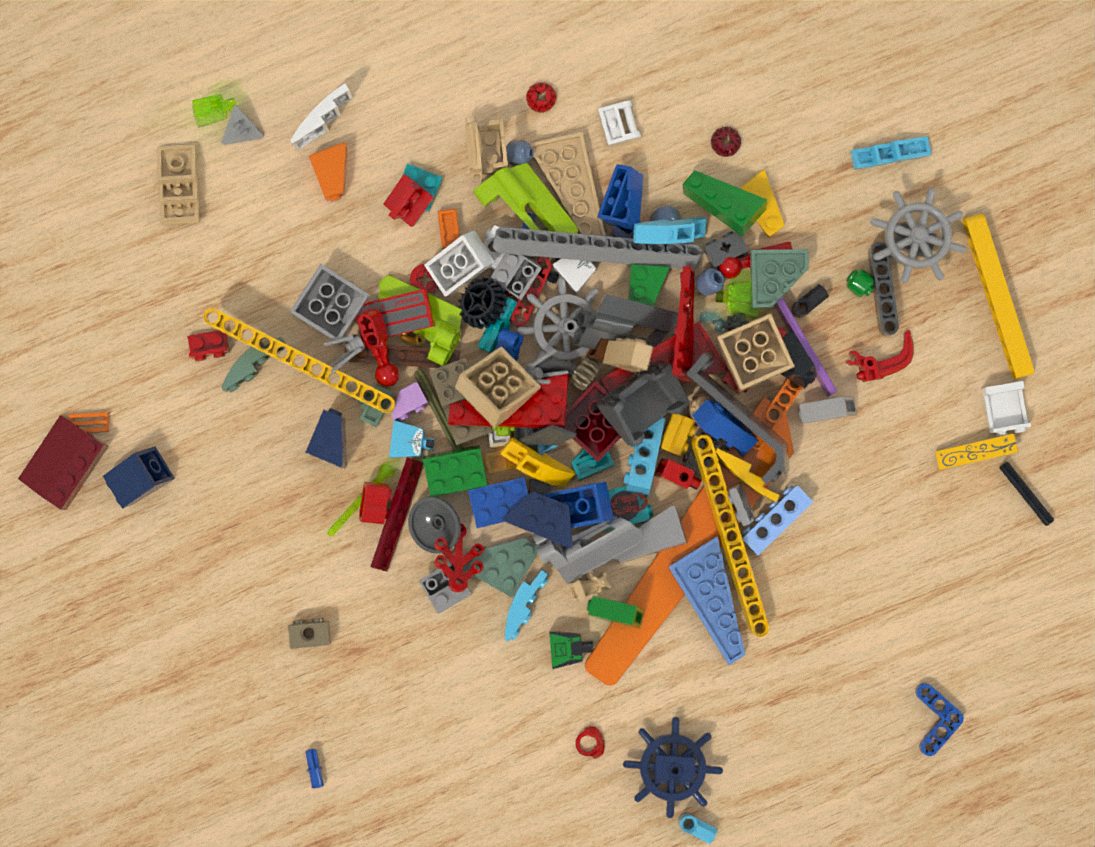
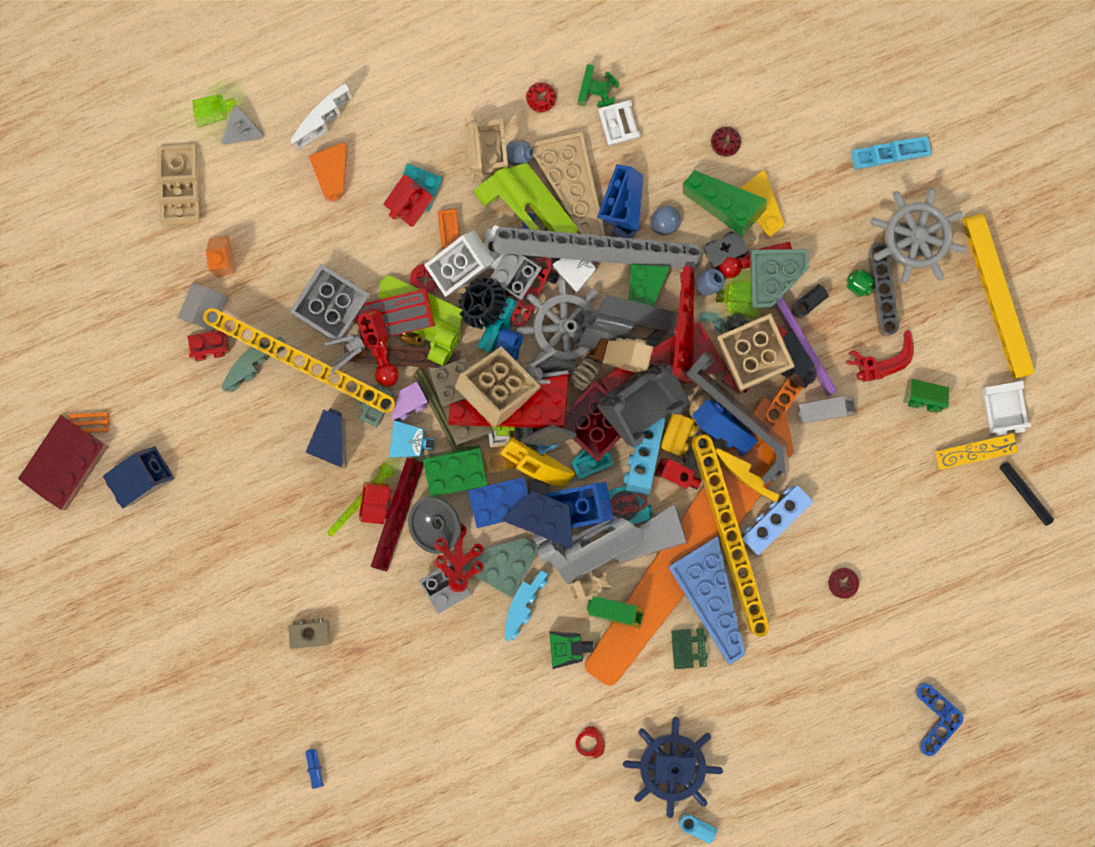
medium azure slope [633,216,706,244] -> none
light grey plate [728,482,755,526] -> none
none -> light grey slope [178,283,228,331]
none -> orange slope [205,236,235,277]
none -> green piece [577,64,619,108]
none -> clear green plate [671,628,708,669]
none -> dark red gear [828,568,859,599]
none -> green slope [903,379,949,413]

